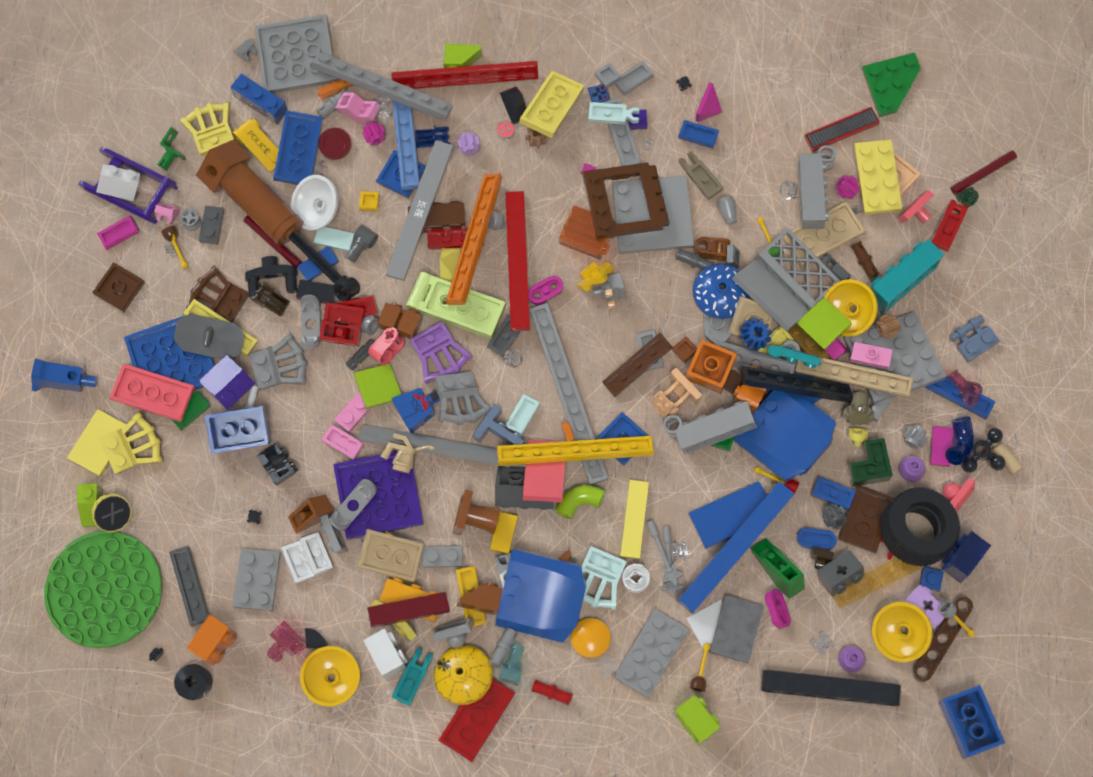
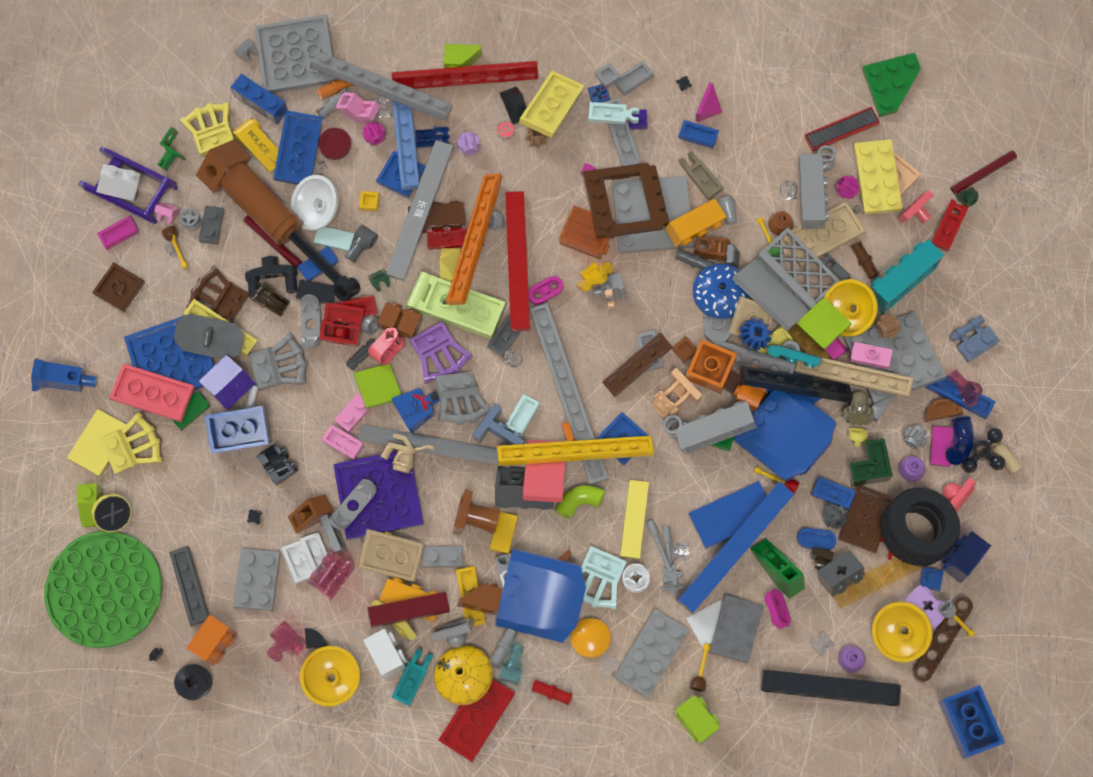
none -> clear pink brick [307,550,355,600]
none -> clear green tile [367,268,390,292]
none -> light orange brick [665,198,727,248]
none -> dark orange cone [768,211,794,236]
none -> dark orange plate [924,399,964,422]

